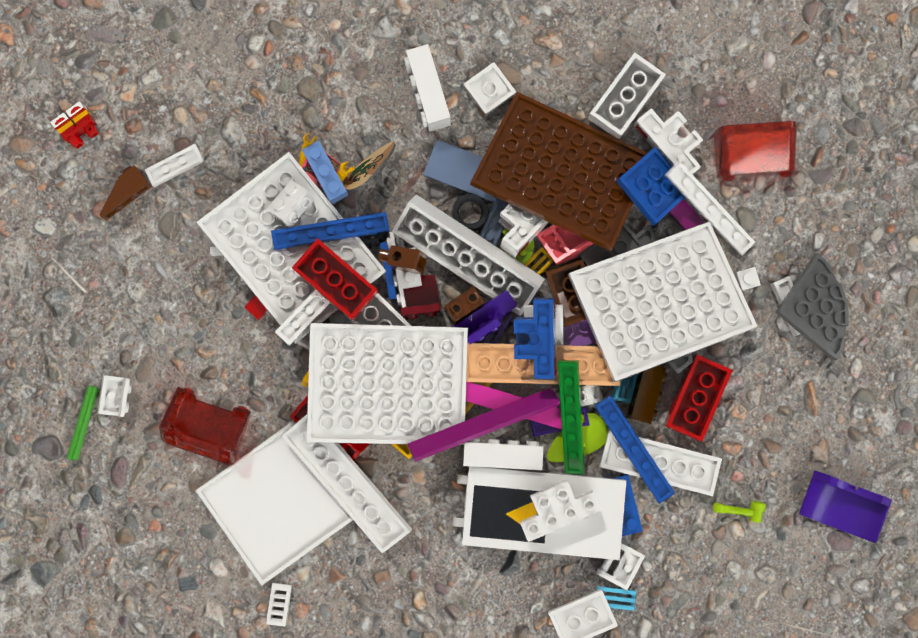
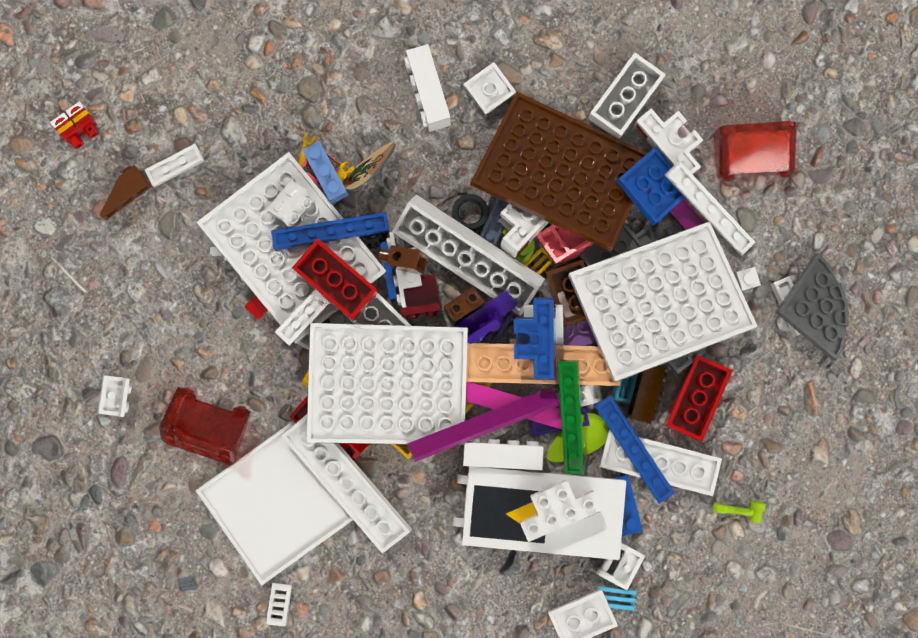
bright green axle [67,386,99,461] -> none
sand blue tile [423,140,496,203] -> none
dark purple panel [799,470,892,543] -> none

